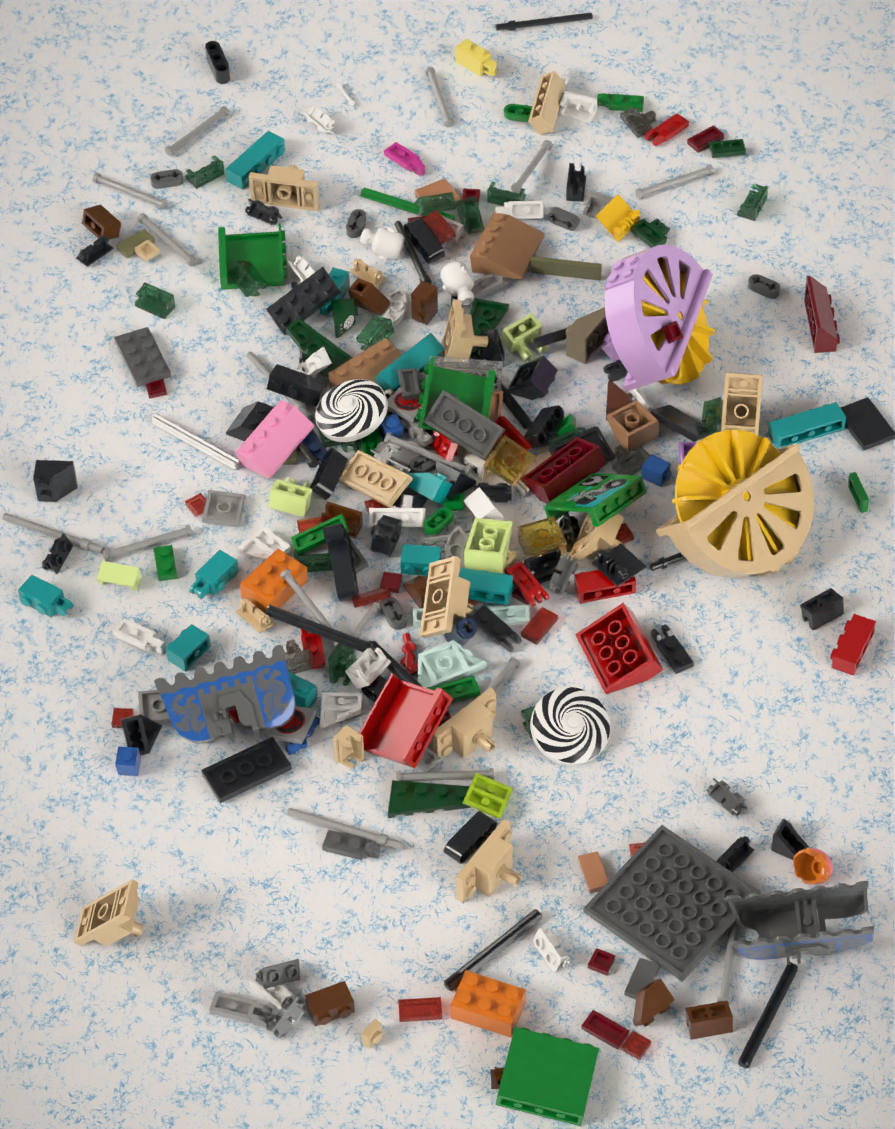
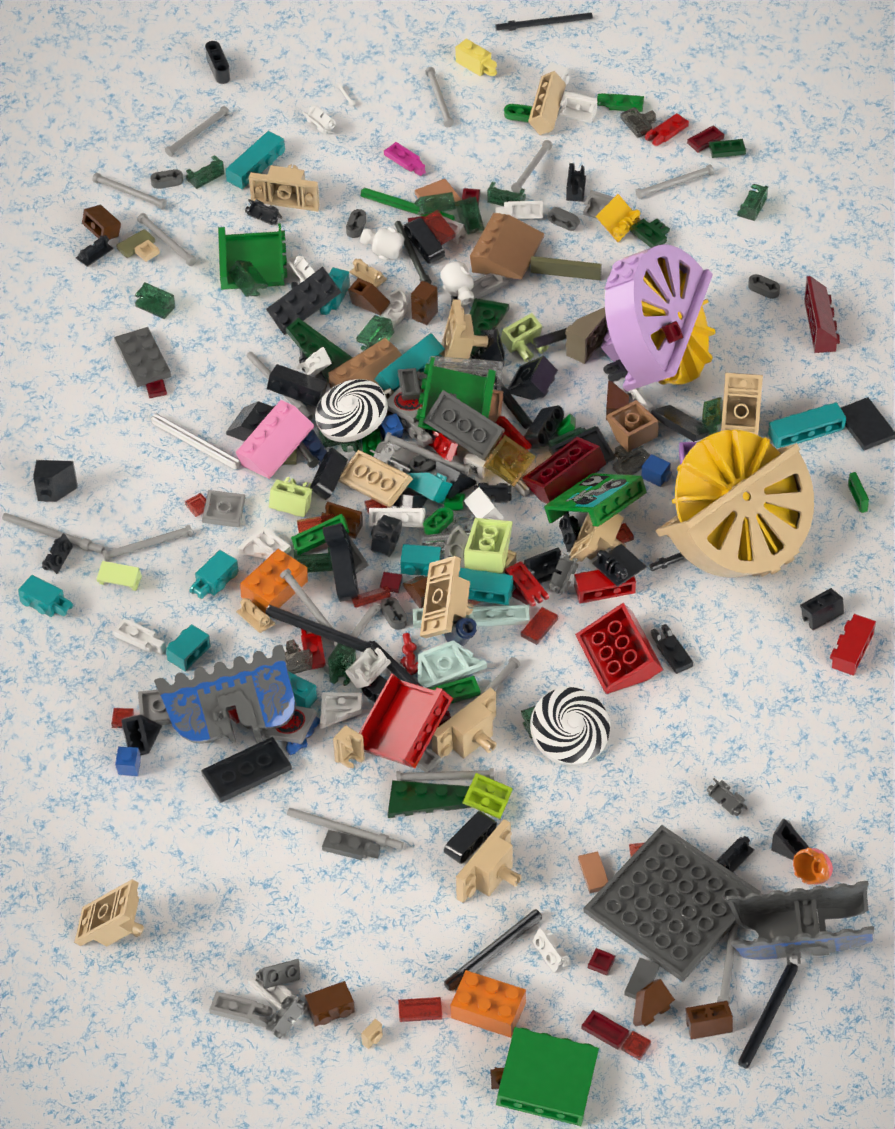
green plate [153,545,178,581] -> none
dark green slope [332,298,358,338] -> none
black hinge [471,605,522,652] -> none
clear yellow slope [518,516,567,555] -> none

